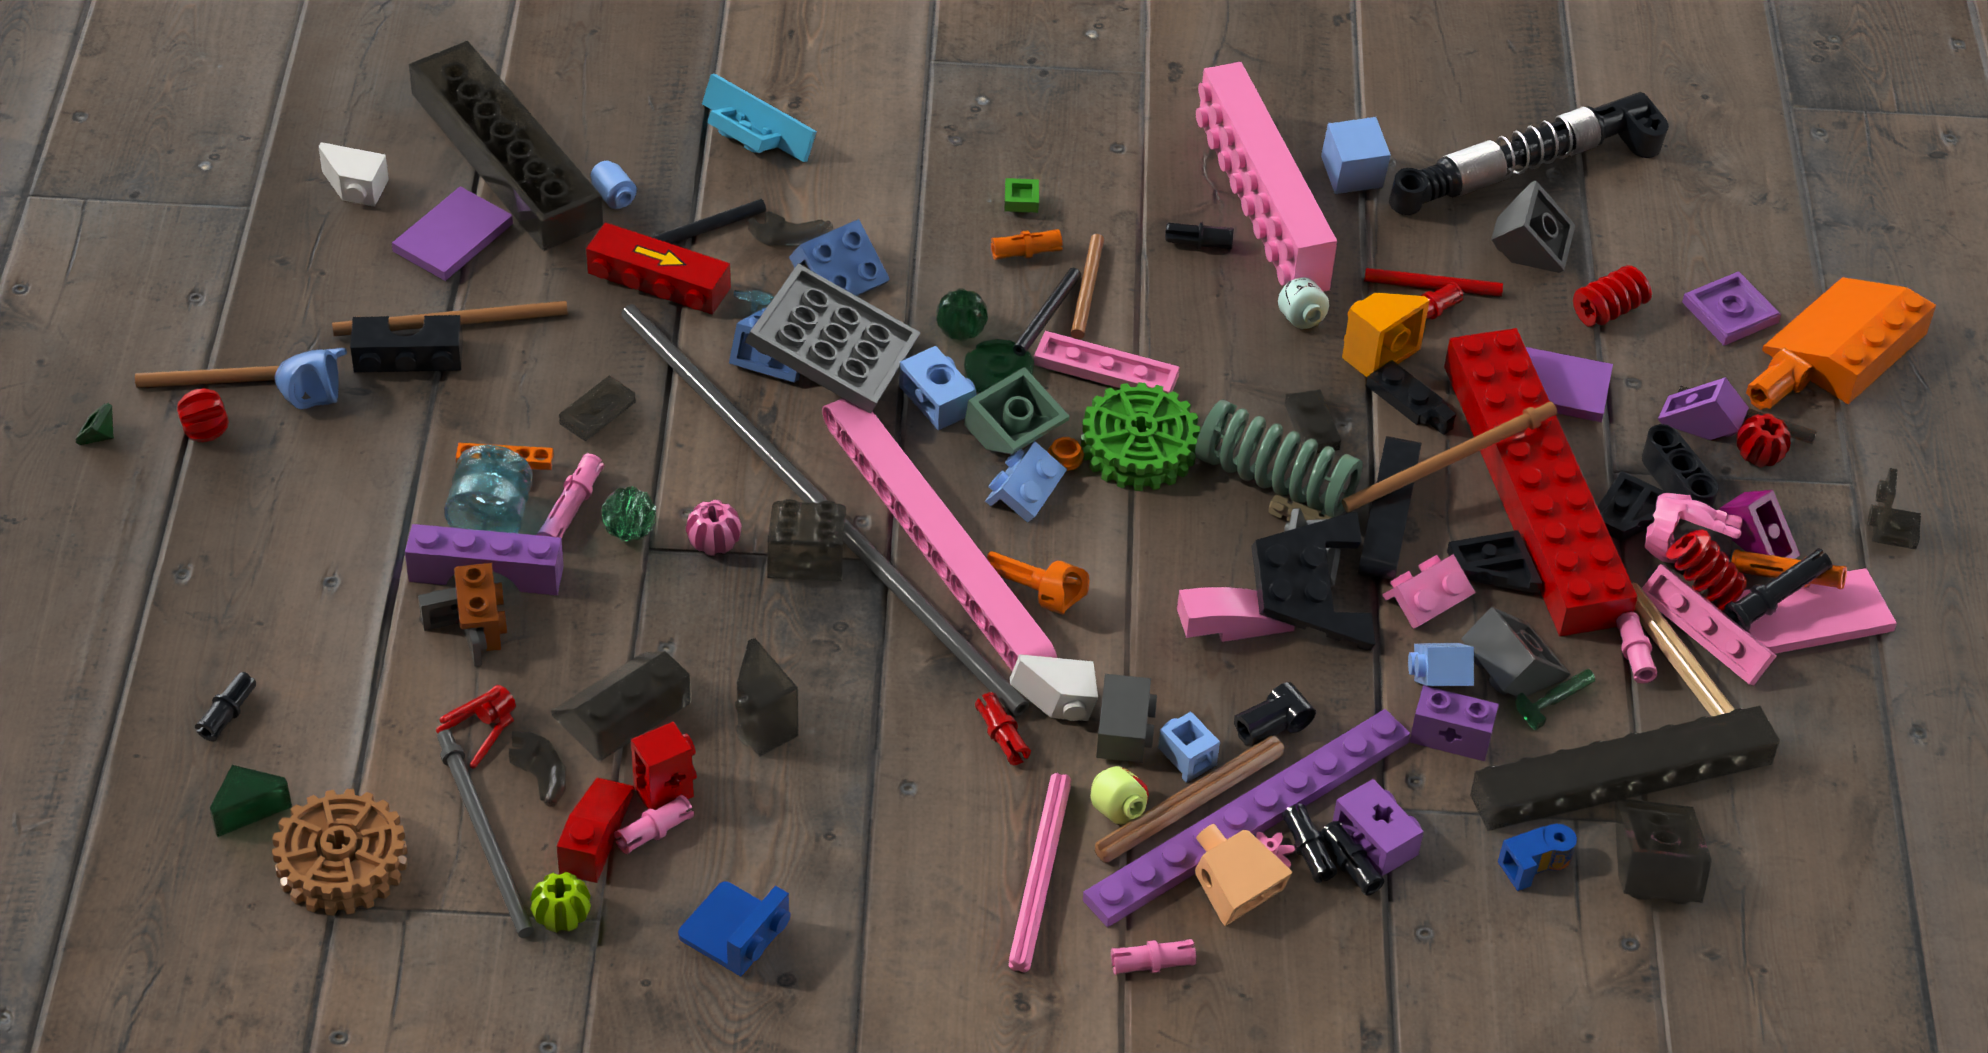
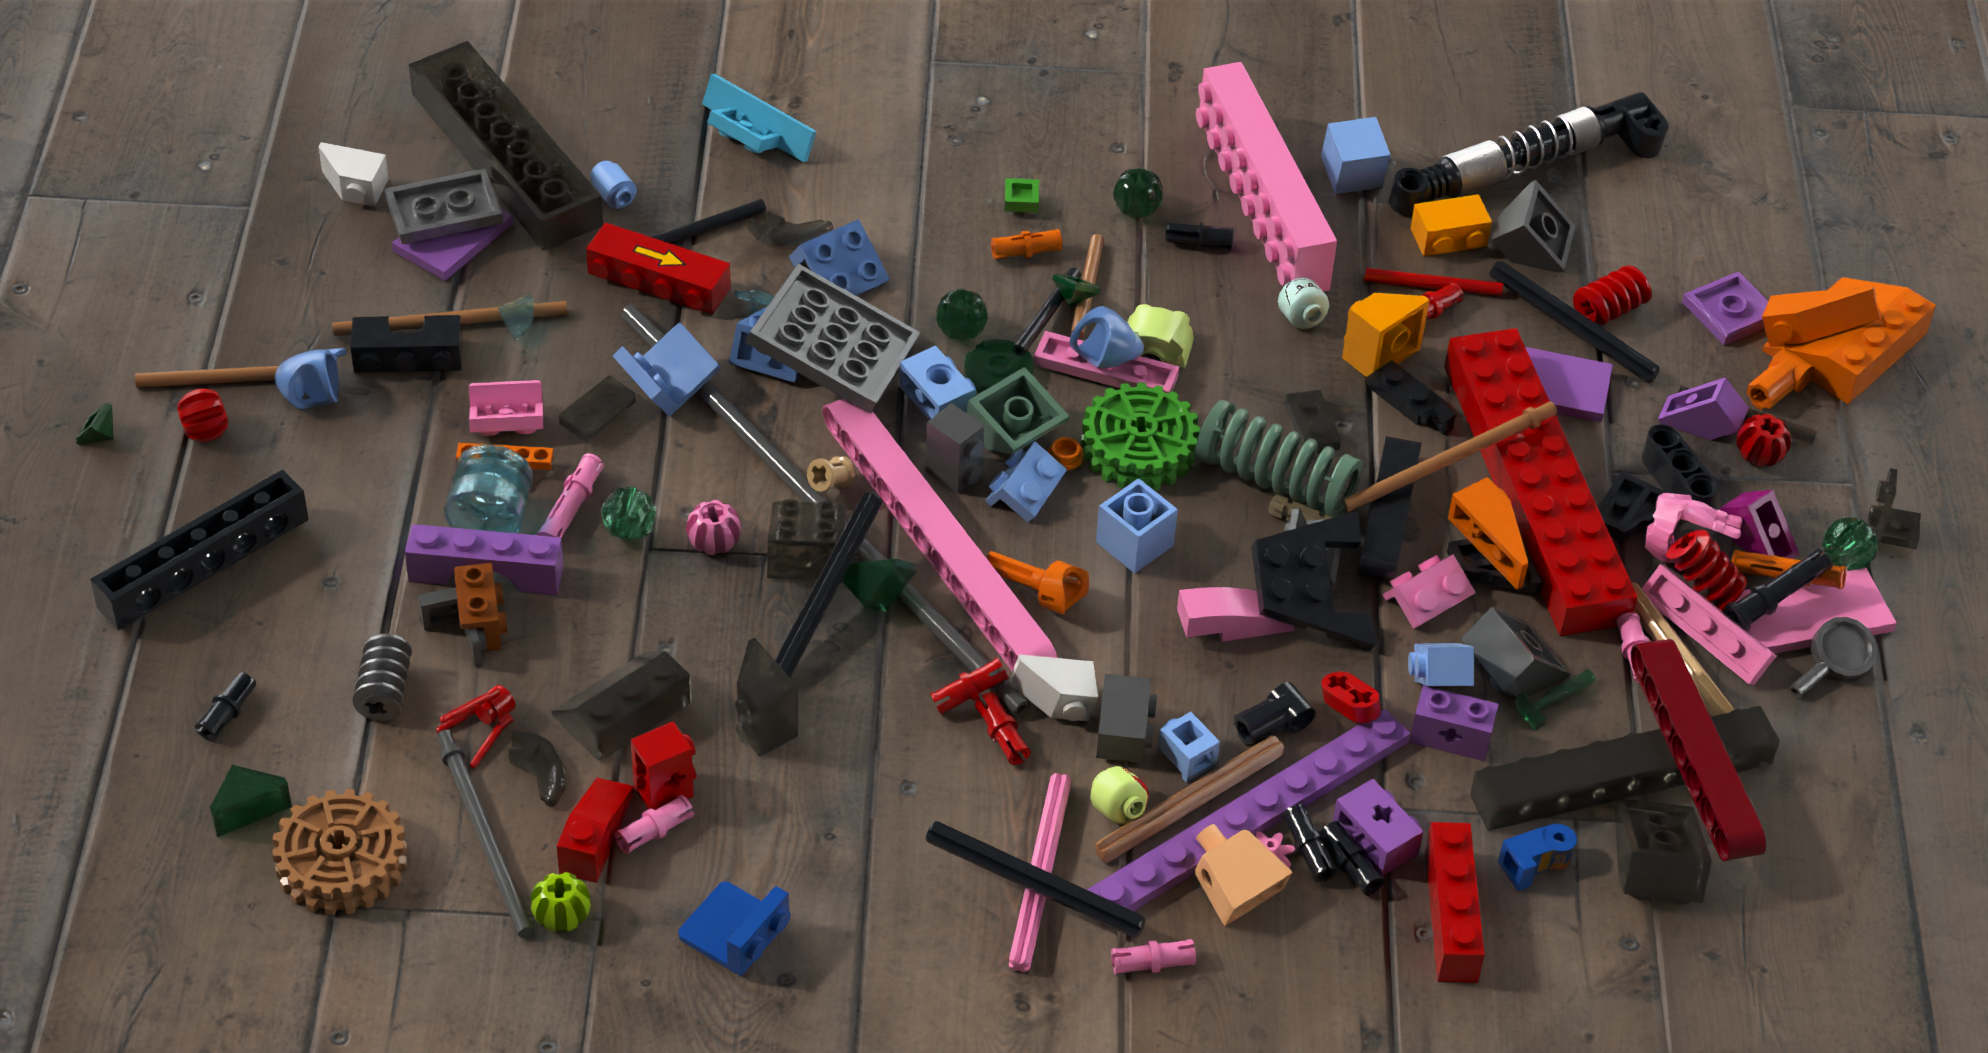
none -> black brick [90,469,309,630]
none -> flat silver piece [352,634,412,722]
none -> flat silver plate [384,168,503,245]
none -> bright pink bracket [469,380,543,436]
none -> clear light blue tile [498,293,534,341]
none -> medium blue bracket [612,323,721,417]
none -> black axle [768,492,882,685]
none -> tan bush [807,456,855,492]
none -> clear green slope [842,558,917,611]
none -> dark grey brick [925,403,984,494]
none -> black axle [926,821,1146,938]
none -> red pin [930,657,1009,716]
none -> dark green slope [1052,274,1101,306]
none -> medium blue piece [1069,306,1144,368]
none -> light blue head [1096,478,1178,574]
none -> clear green piece [1113,167,1164,218]
none -> yellowish green cylinder [1127,304,1194,368]
none -> red beam [1321,671,1382,723]
none -> light orange brick [1410,194,1492,257]
none -> red brick [1425,822,1485,983]
none -> orange slope [1448,477,1528,590]
none -> black axle [1489,261,1660,382]
none -> dark red beam [1631,639,1766,861]
none -> orange slope [1762,286,1881,346]
none -> flat silver piece [1789,617,1877,698]
none -> clear green piece [1822,517,1879,571]

